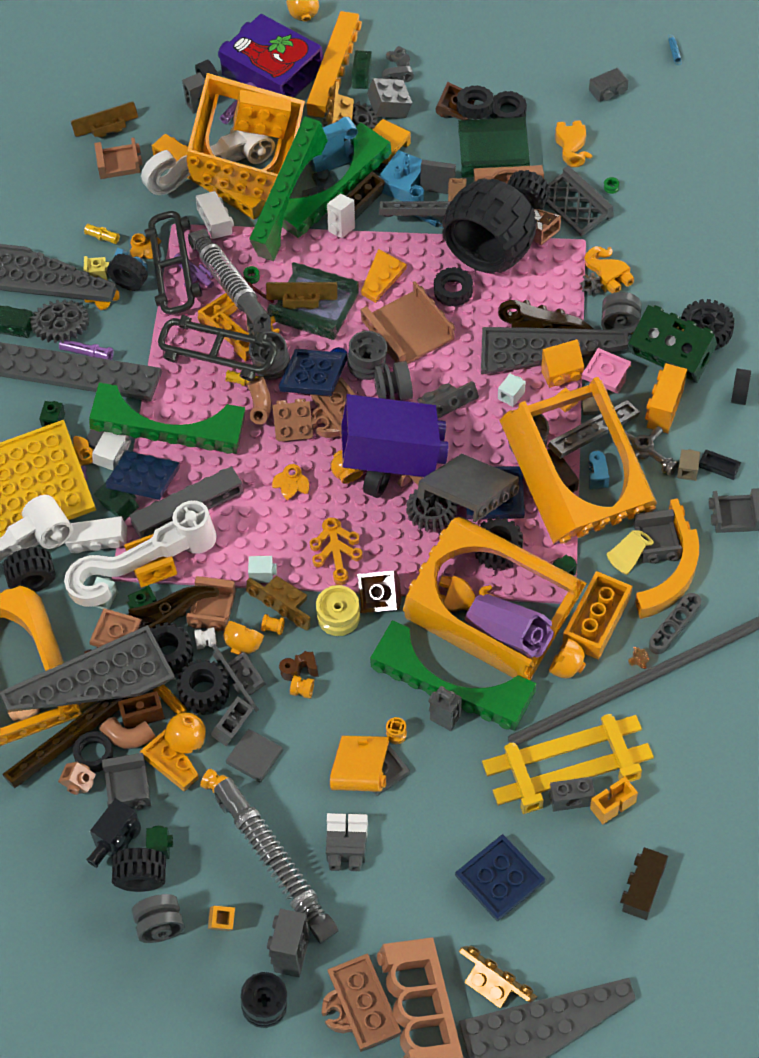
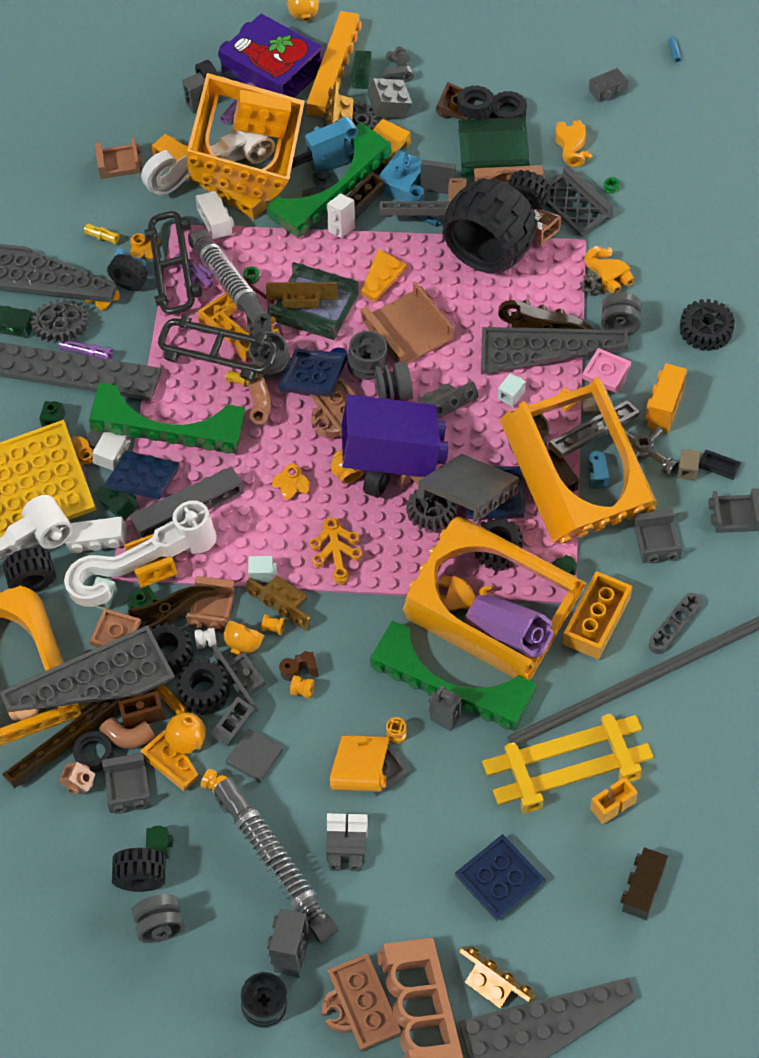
pearl gold bracket [71,101,138,137] -> none
light yellow brick [84,256,110,280] -> none
black brick [86,798,141,868] -> none
light orange brick [208,906,235,931] -> none
green arch [249,116,328,261] -> none
nougat bracket [273,399,313,442] -> none
light yellow wheel [316,585,360,636] -> none
reddish brown slope [357,570,401,613] -> none
black tyre [434,267,473,307] -> none
light orange slope [541,339,584,388] -> none
light orange cylinder [549,638,586,678] -> none
dark grey brick [549,777,595,812] -> none
light yellow piece [607,530,654,575] -> none
dark green piece [628,305,717,383] -> none
clear orange plant [628,646,650,669] -> none
light orange arch [635,498,699,619] -> none
black tyre [731,368,751,405] -> none

